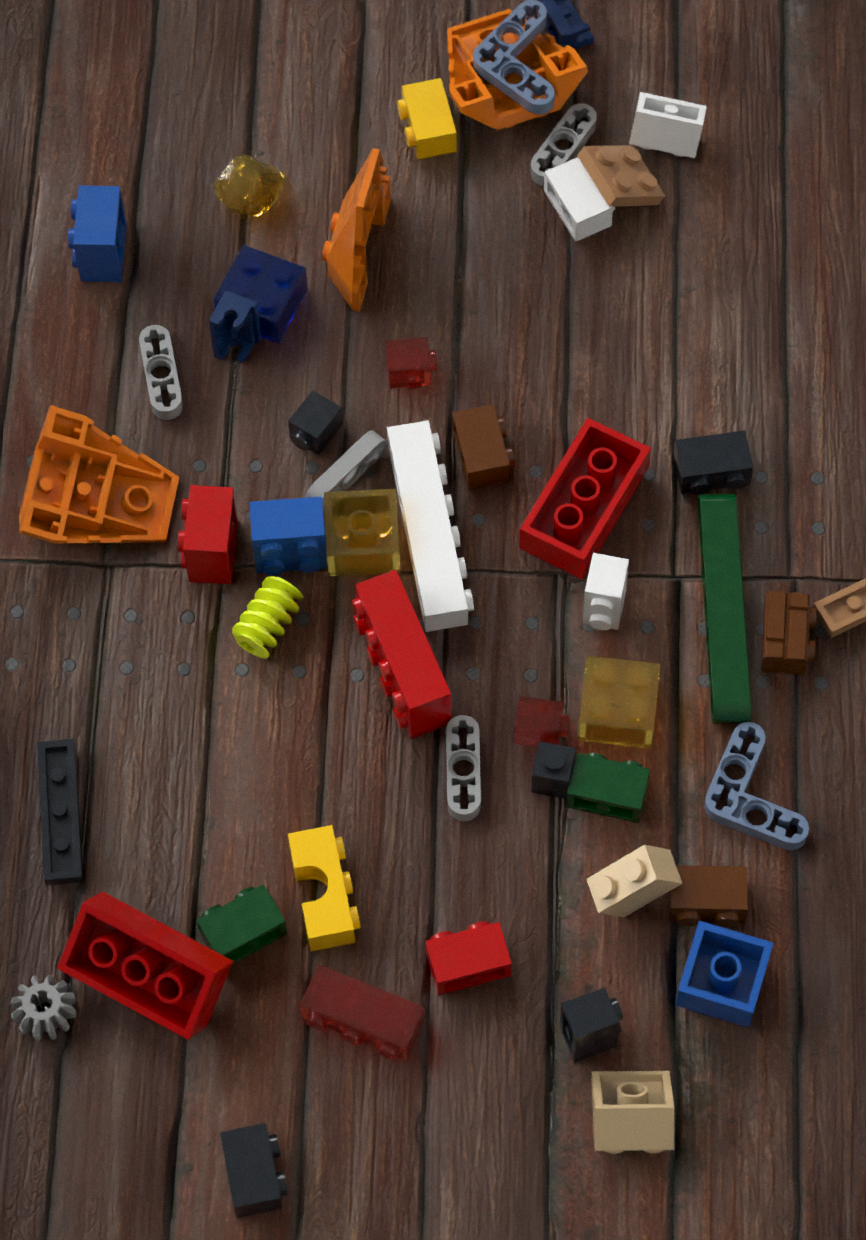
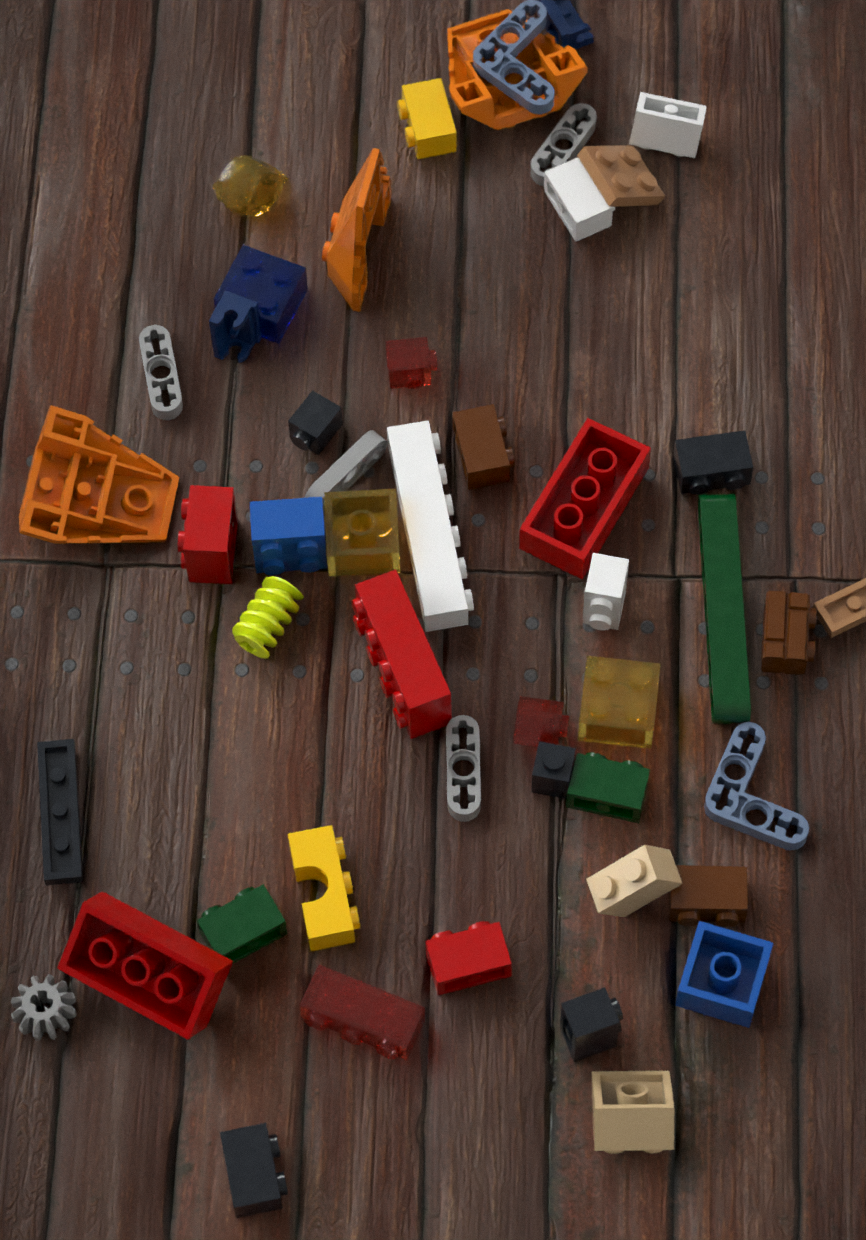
blue brick [68,185,127,282] -> none

